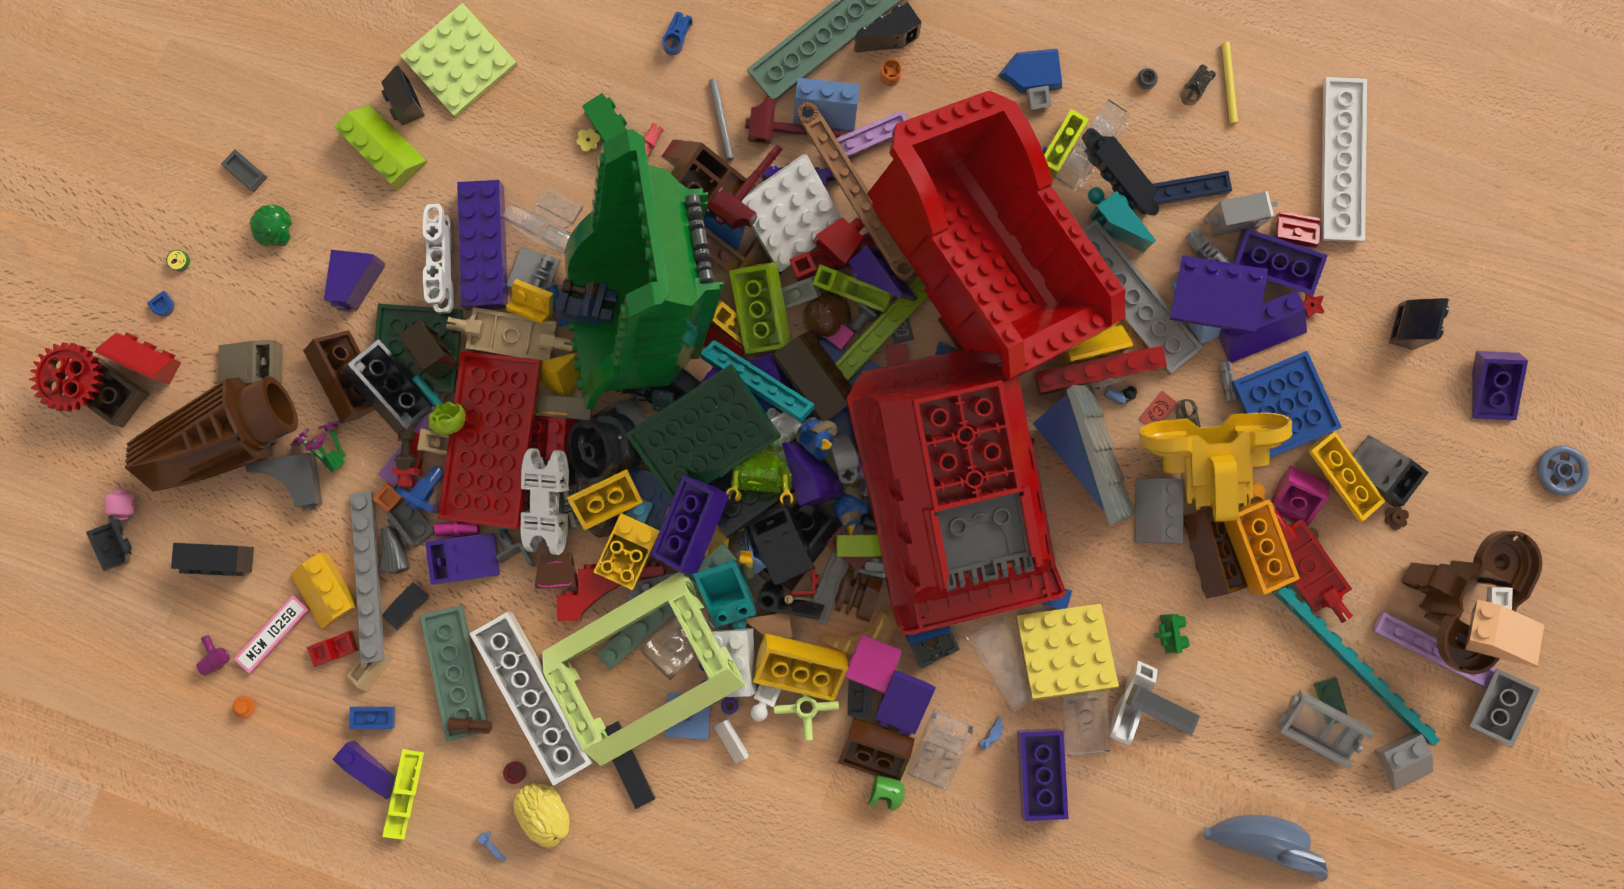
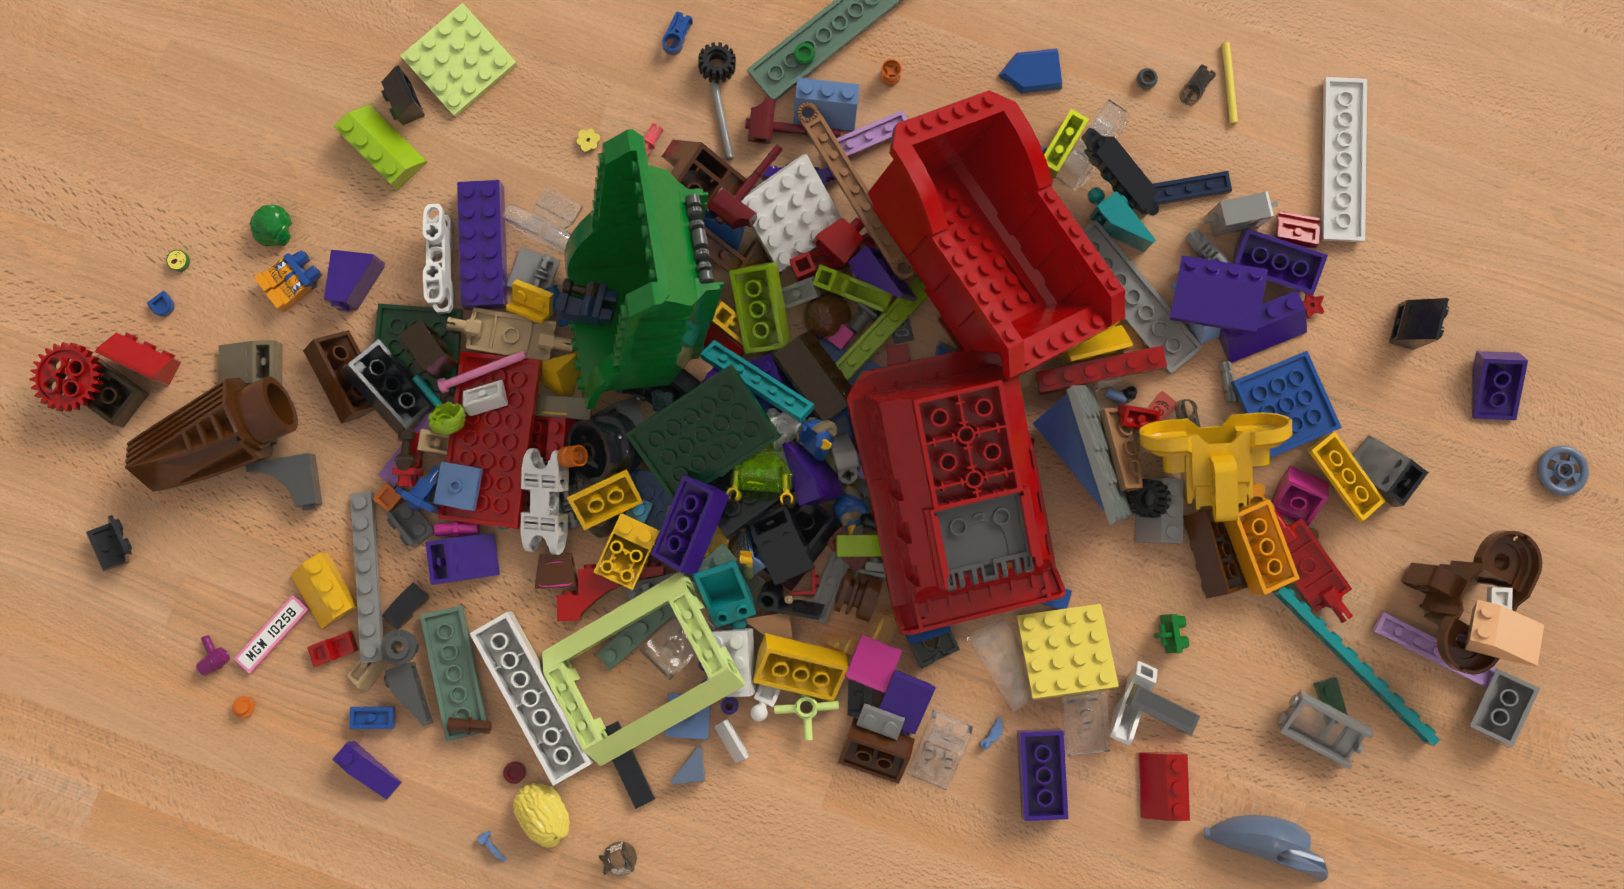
bright pink head [105,488,135,520] -> none
black brick [171,543,254,576] -> none
dark grey tile [221,149,268,192] -> none
plant [290,420,346,472] -> none
dark grey piece [379,526,410,574] -> none
neon yellow slope [382,749,424,840] -> none
dark grey bracket [495,529,536,567] -> none
green brick [582,93,627,142] -> none
black slope [854,2,922,52] -> none
bright green helmet [868,775,905,811] -> none
light grey plate [1026,86,1051,110] -> none
light grey slope [1374,732,1433,790] -> none
reddish brown plant [1385,507,1409,530] -> none
none -> hips [254,250,322,312]
none -> dark grey piece [381,630,419,665]
none -> dark grey slope [384,662,433,726]
none -> medium blue plate [433,462,483,511]
none -> bright pink bar [437,351,527,393]
none -> white slope [463,380,508,416]
none -> orange wheel [557,445,588,468]
none -> clear smoke piece [599,841,637,876]
none -> sand blue slope [671,745,706,784]
none -> black tyre [698,42,736,83]
none -> green tile [794,43,815,65]
none -> light grey plate [856,703,905,740]
none -> medium nougat wing [1100,408,1143,491]
none -> red slope [1118,403,1161,429]
none -> black tyre [1129,479,1171,518]
none -> red slope [1139,752,1190,821]

